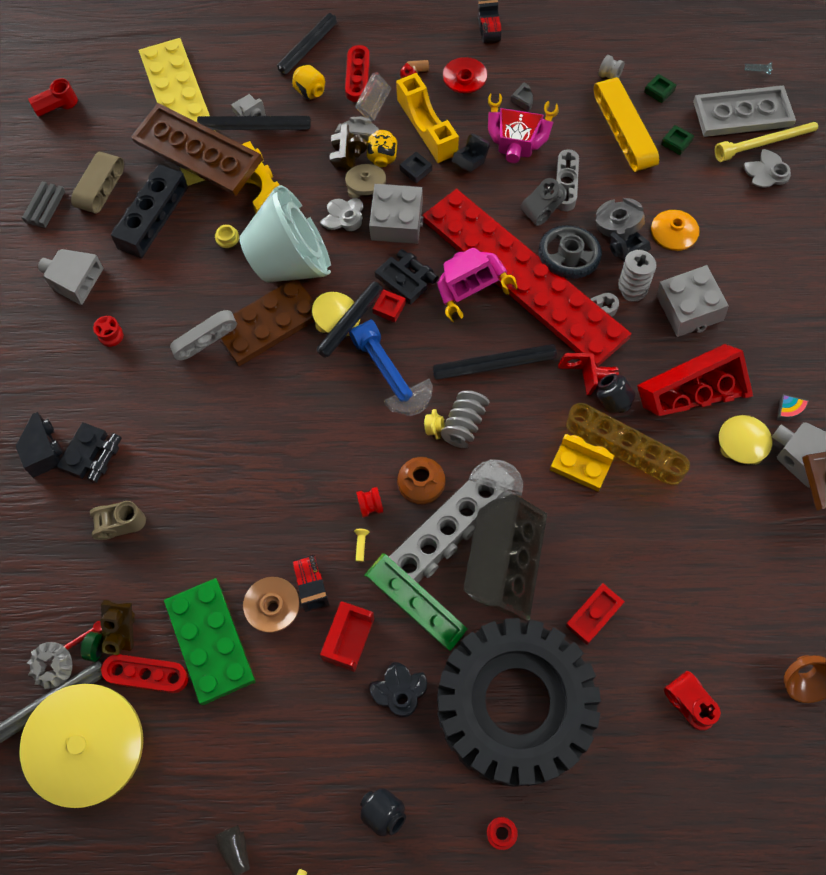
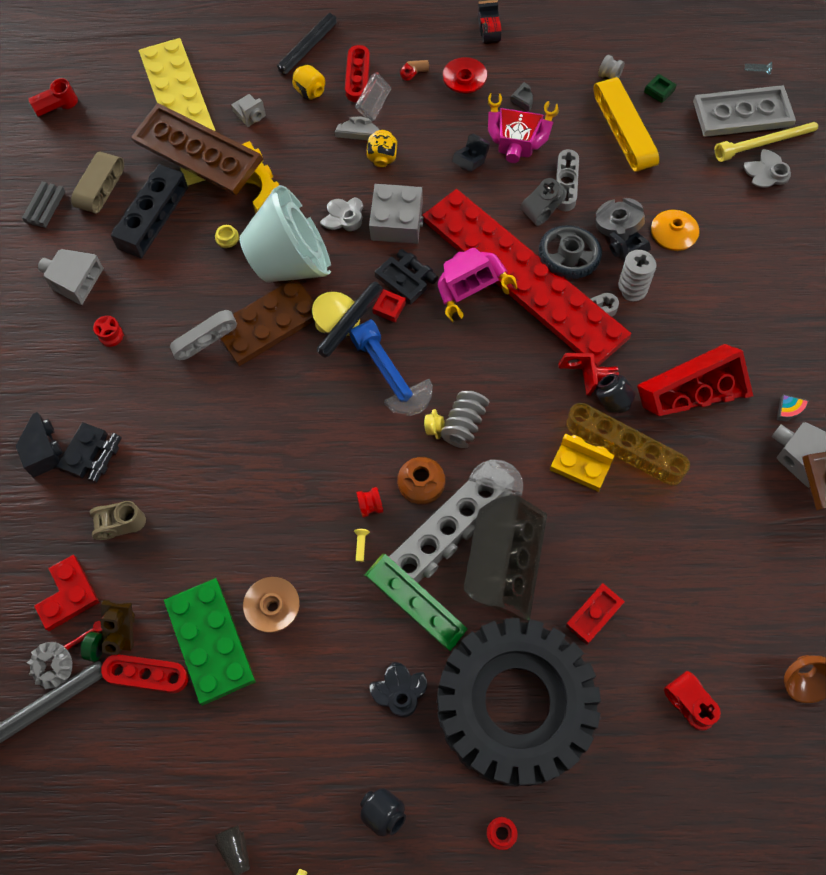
light yellow dish [20,684,143,808] -> none
black axle [197,116,311,130] -> none
leg [293,555,330,612] -> none
red panel [320,601,374,672] -> none
dark brown hips [330,124,368,171] -> none
dark tan piece [345,164,386,198] -> none
yellow arch [396,73,459,163] -> none
black plate [400,152,432,183] -> none
black axle [433,344,557,380] -> none
light grey brick [657,265,729,337] -> none
dark green tile [661,125,694,155] -> none
light yellow dish [719,415,772,464] -> none
none -> red plate [34,554,100,631]

